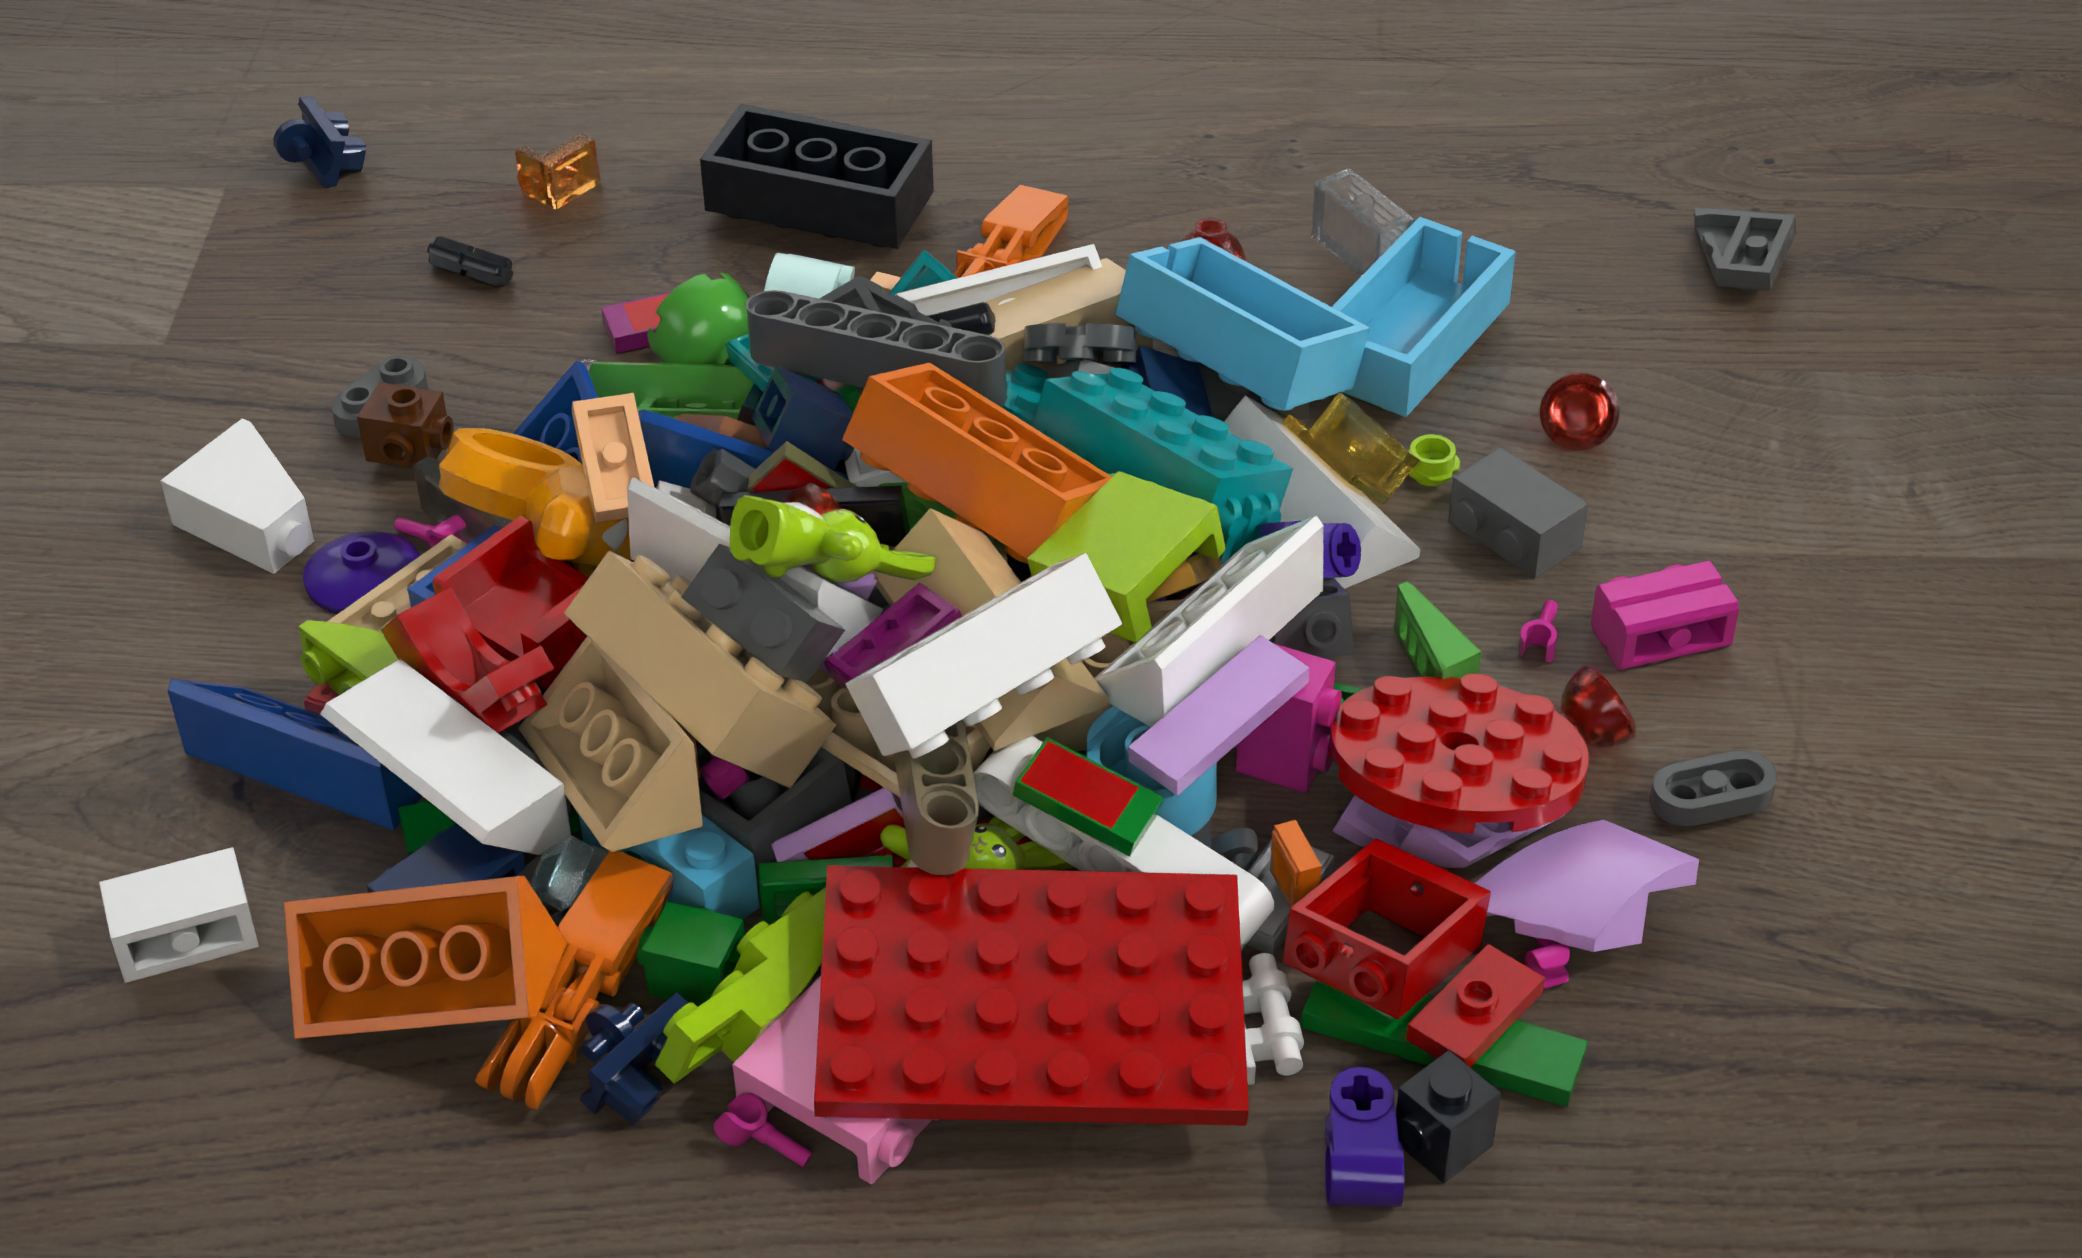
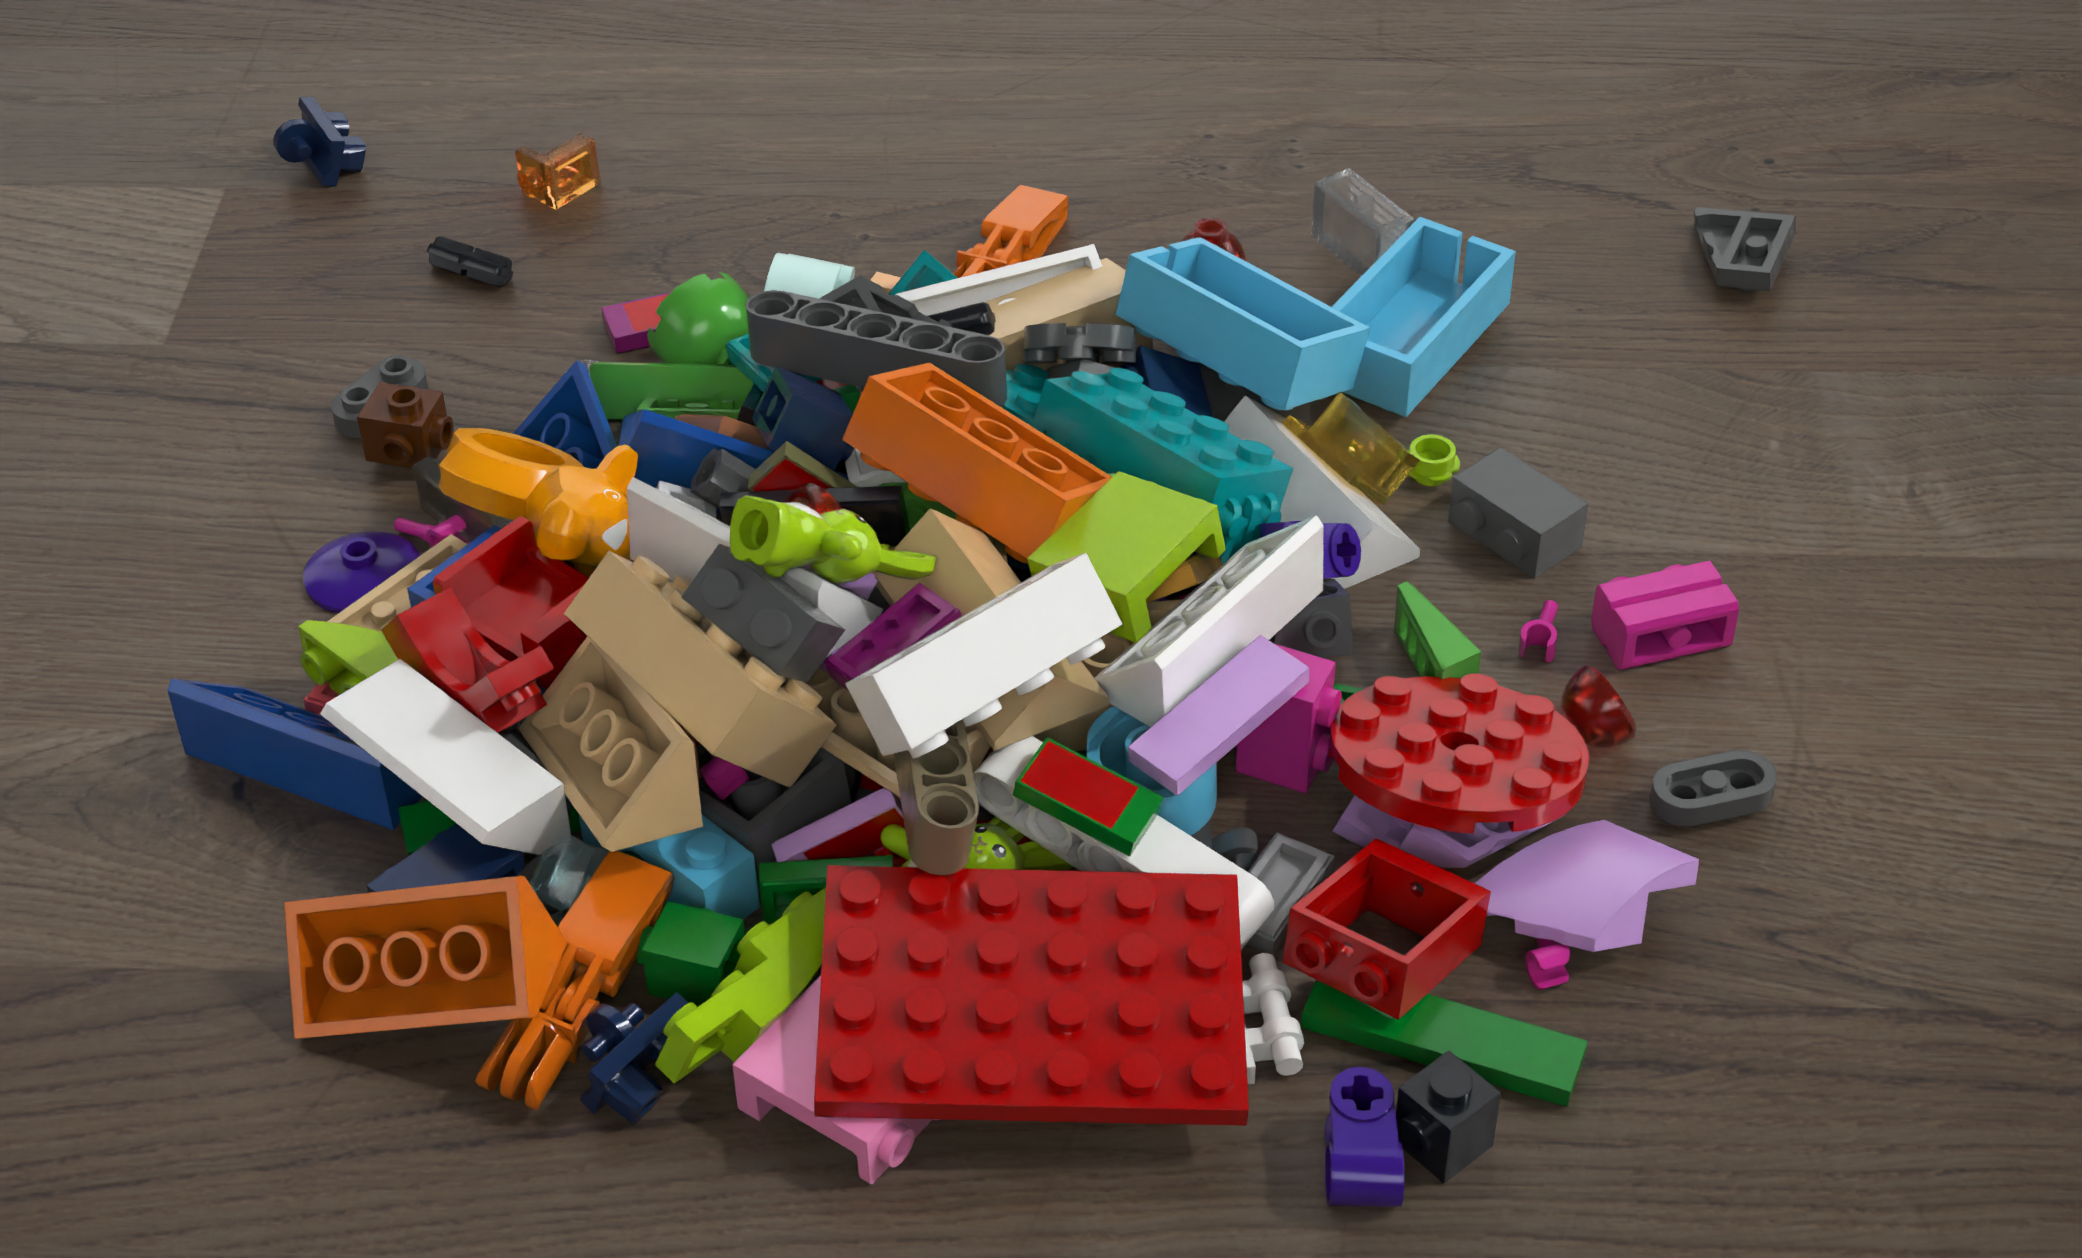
white brick [99,847,259,983] -> none
white slope [160,418,314,574] -> none
light nougat panel [572,393,654,523] -> none
black brick [700,104,934,249] -> none
dark pink hand [713,1093,813,1168] -> none
orange tile [1270,820,1322,908] -> none
red plate [1406,944,1545,1068] -> none
clear red brick [1539,372,1620,450] -> none

